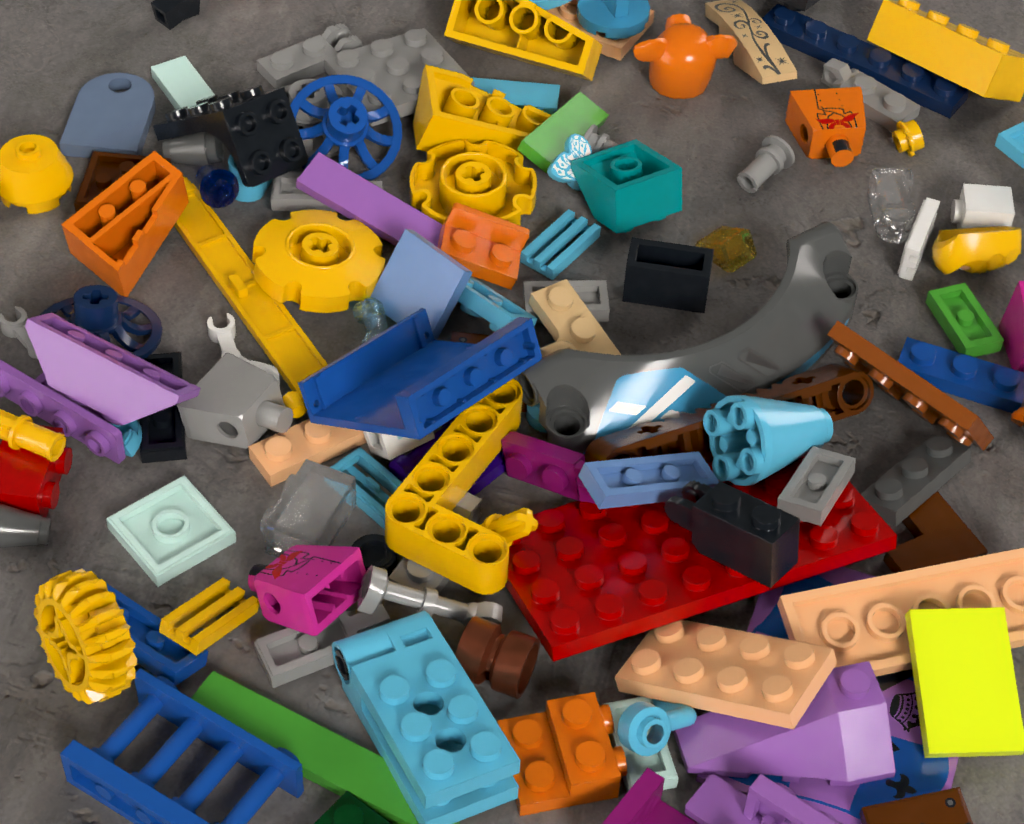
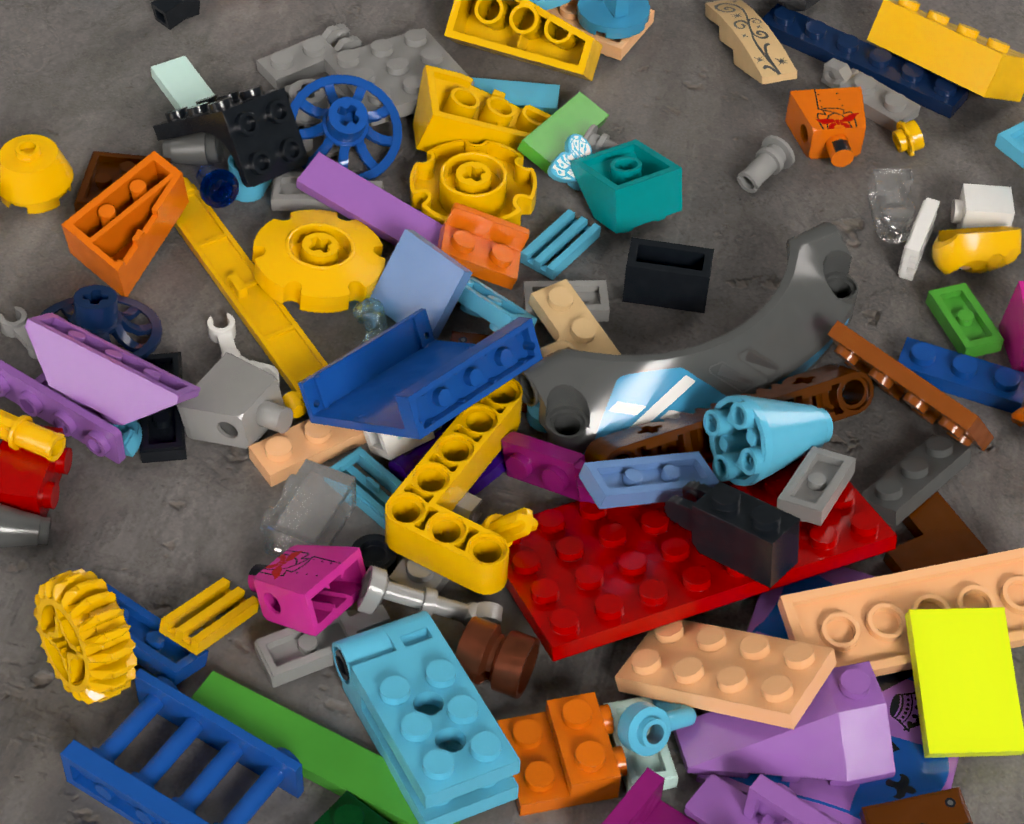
sand blue tile [59,73,156,158] -> none
light aqua tile [106,475,236,587] -> none
orange piece [633,14,738,99] -> none
clear yellow slope [695,226,757,273] -> none

